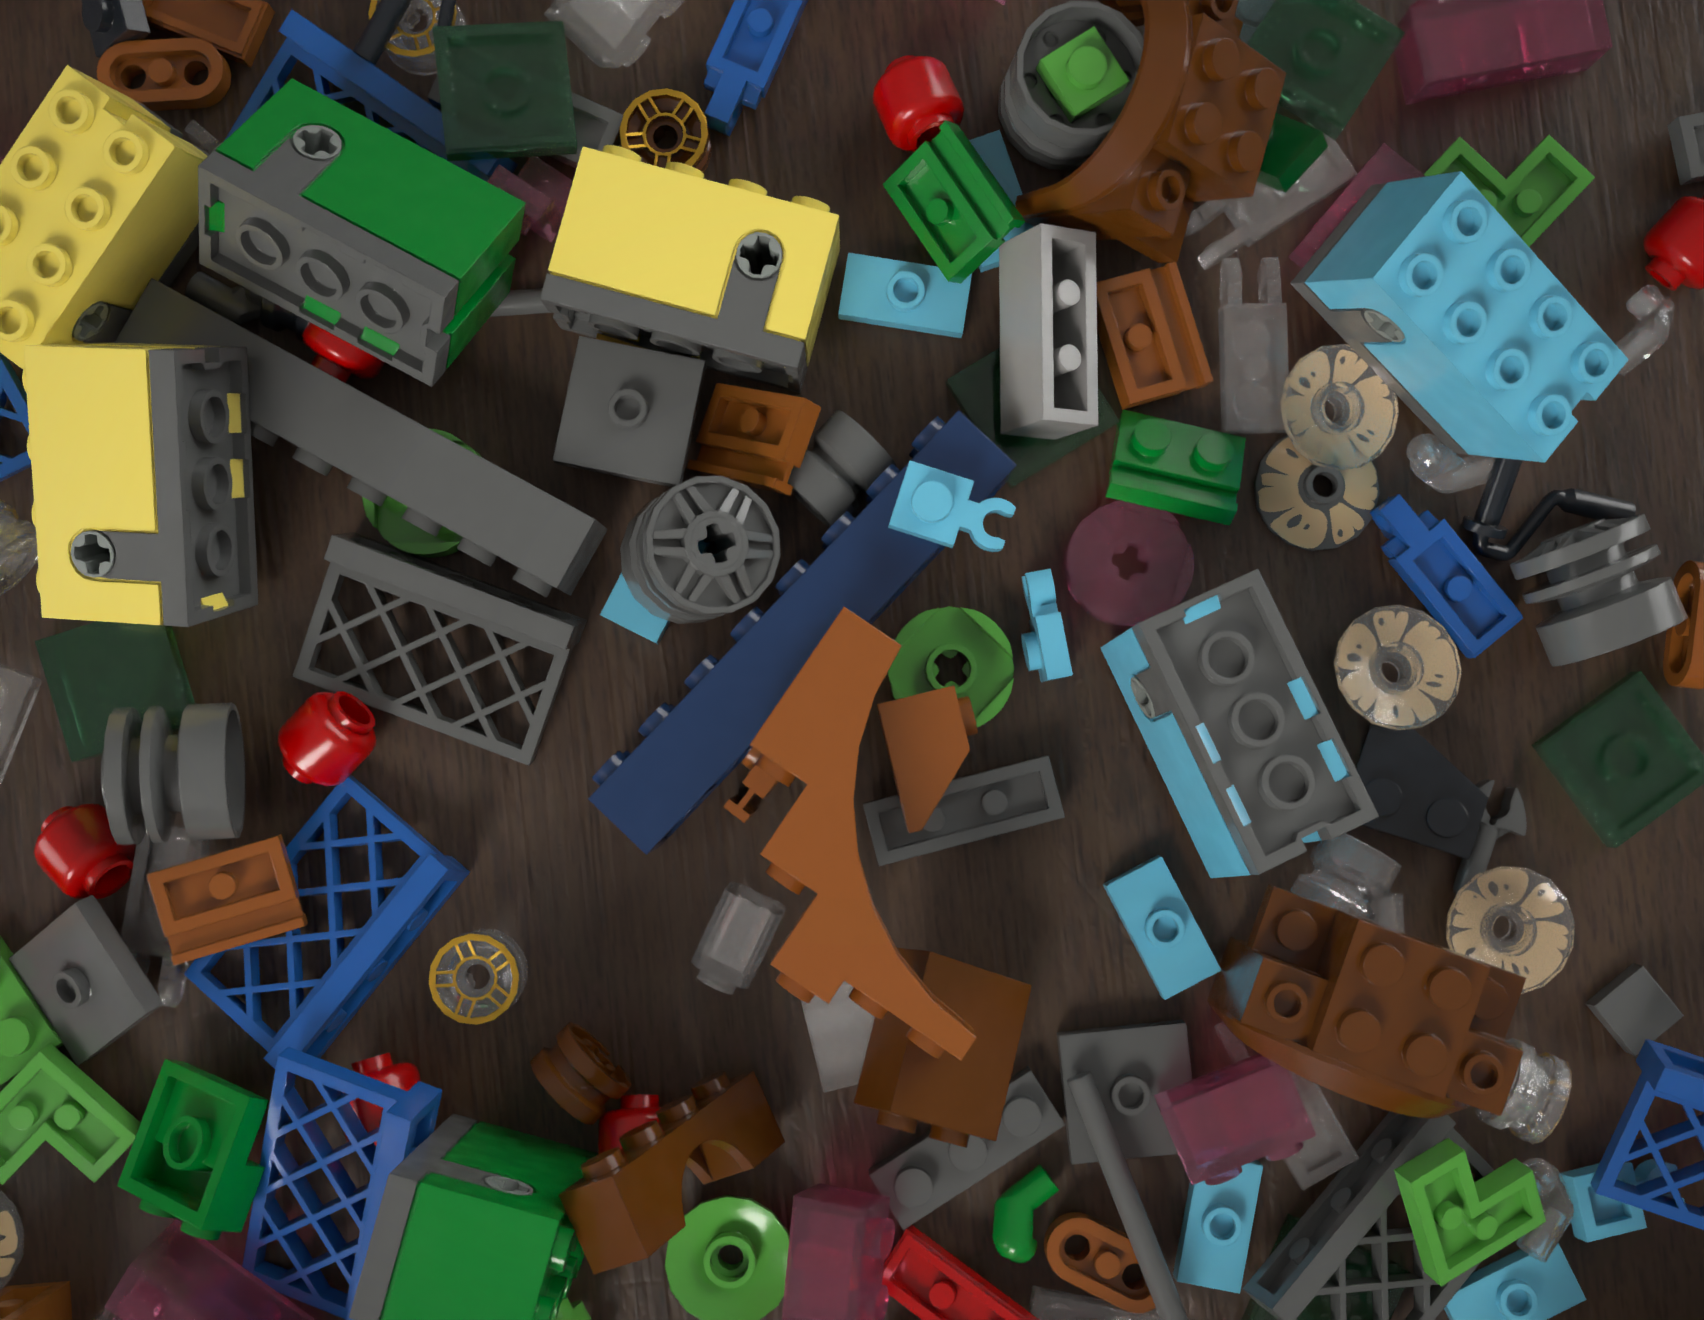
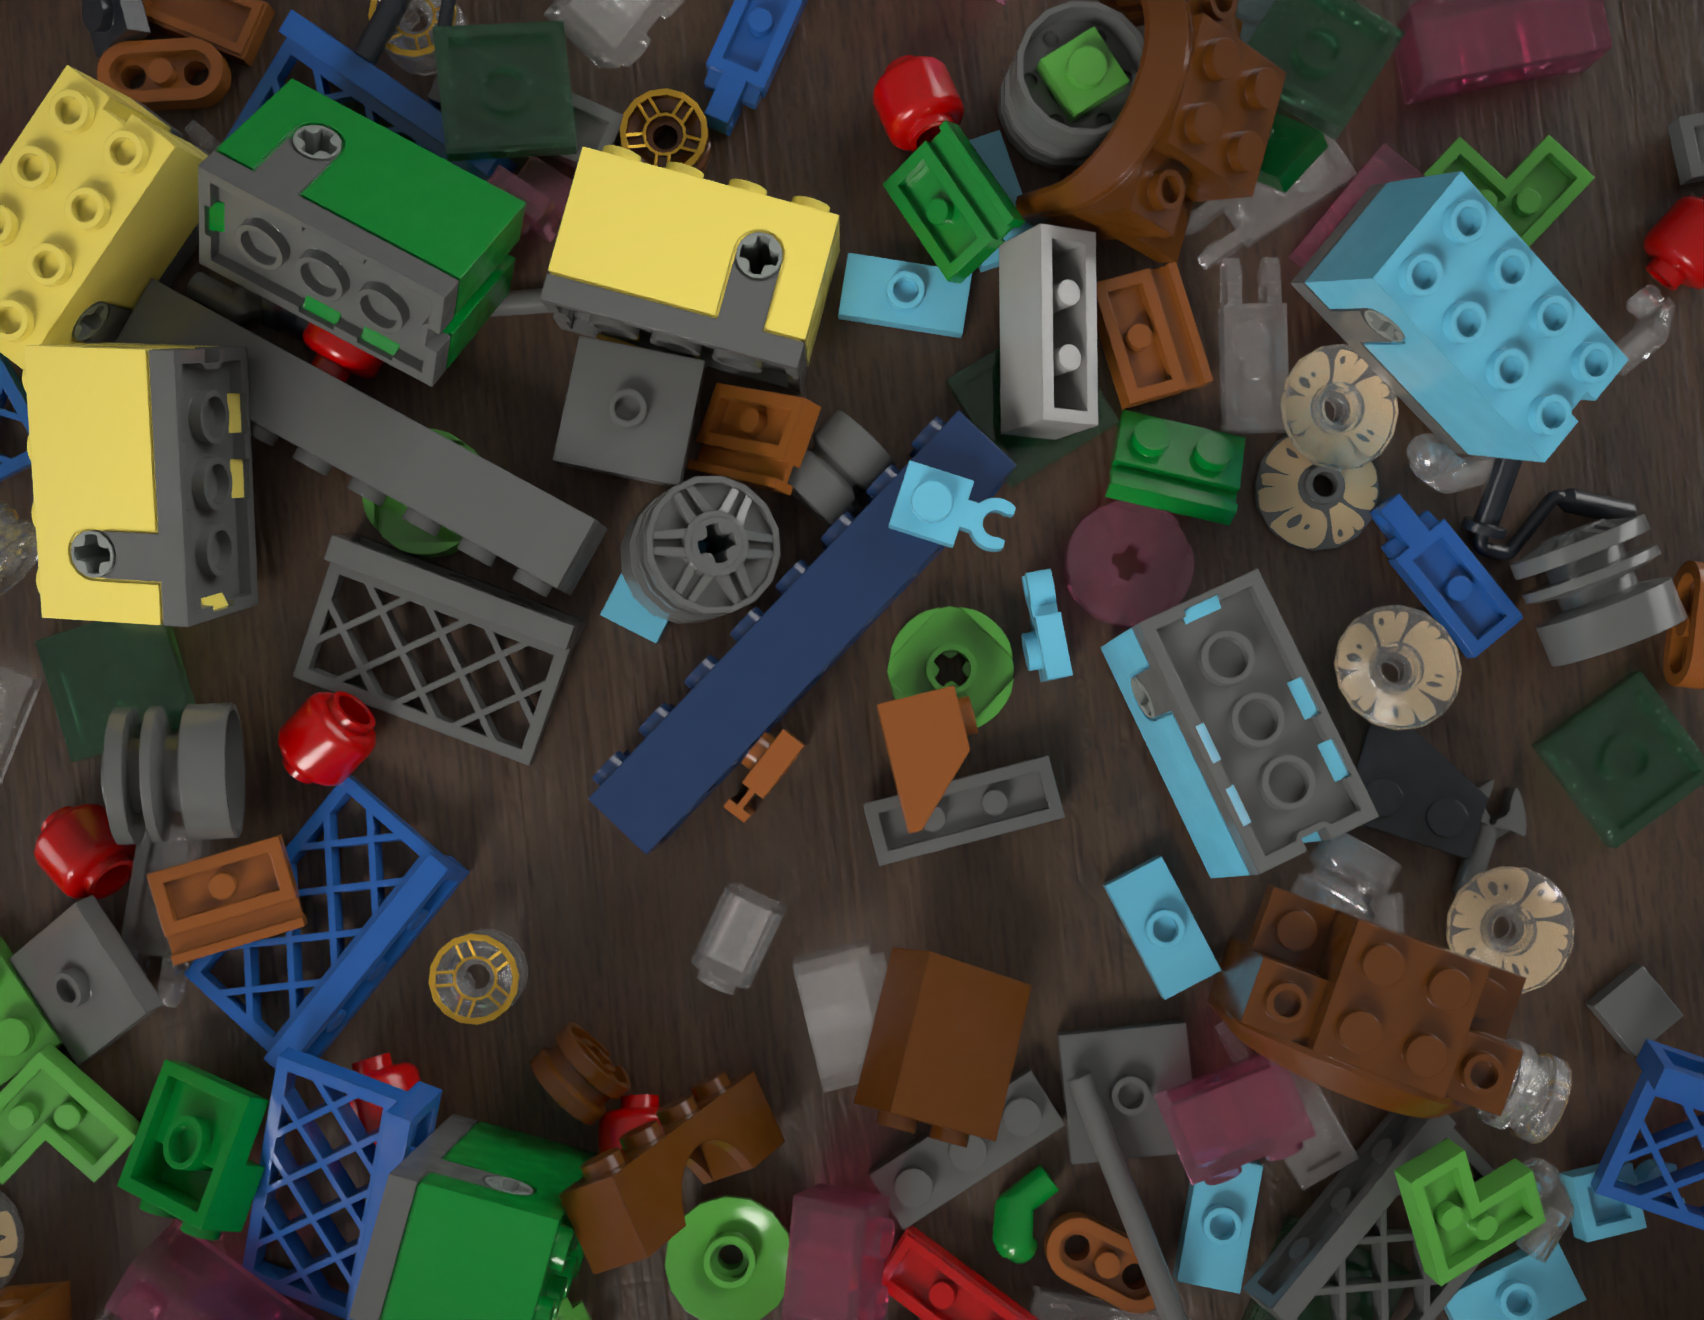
dark orange arch [750,607,977,1061] -> none

